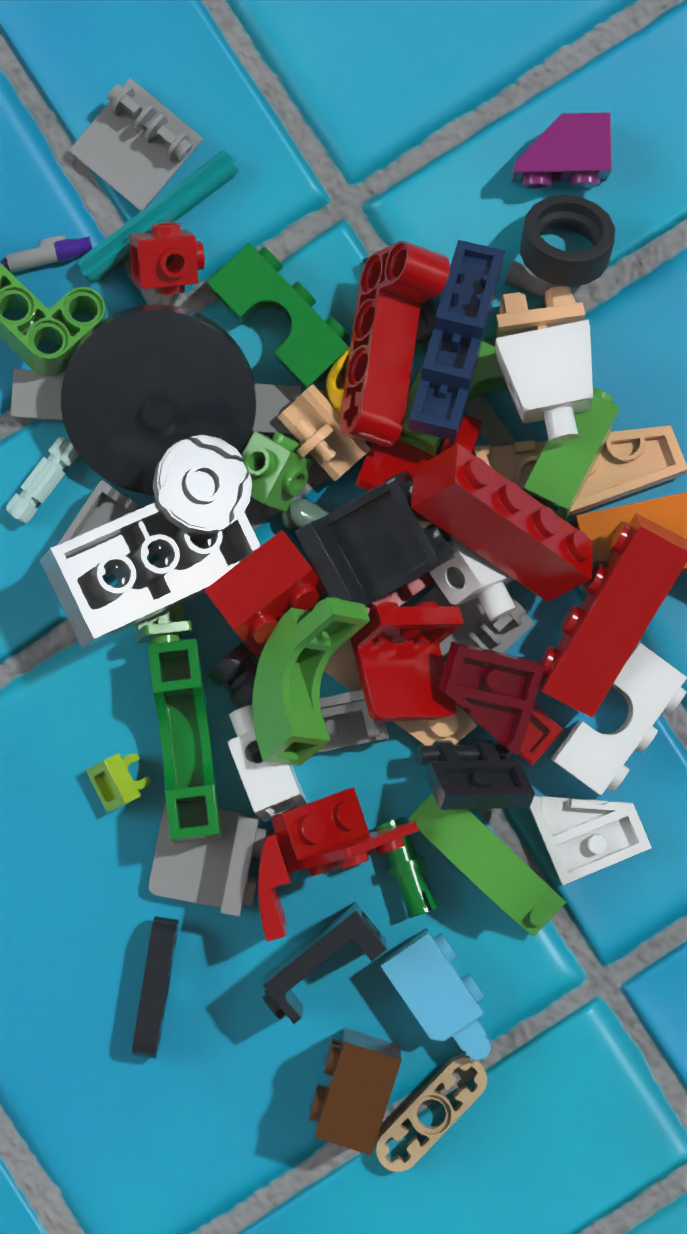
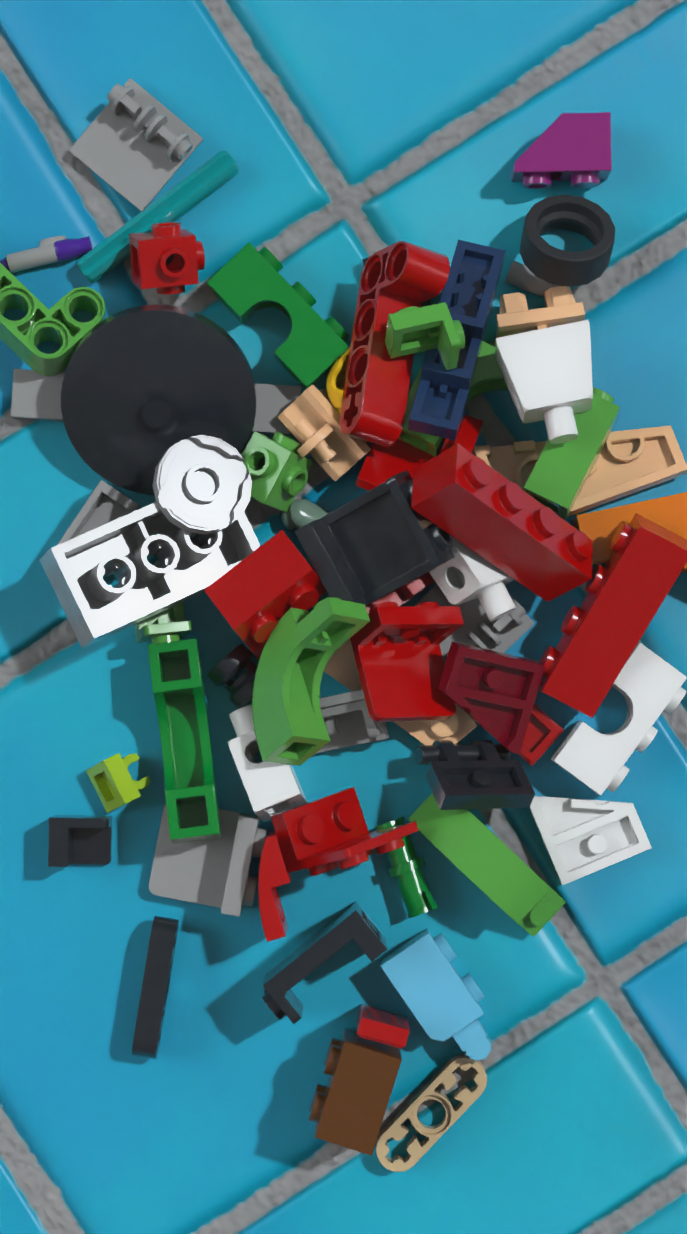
light aqua axle [6,437,79,523] -> none
none -> black panel [48,815,112,867]
none -> red tile [357,1004,410,1048]
none -> bright green bracket [385,302,465,370]

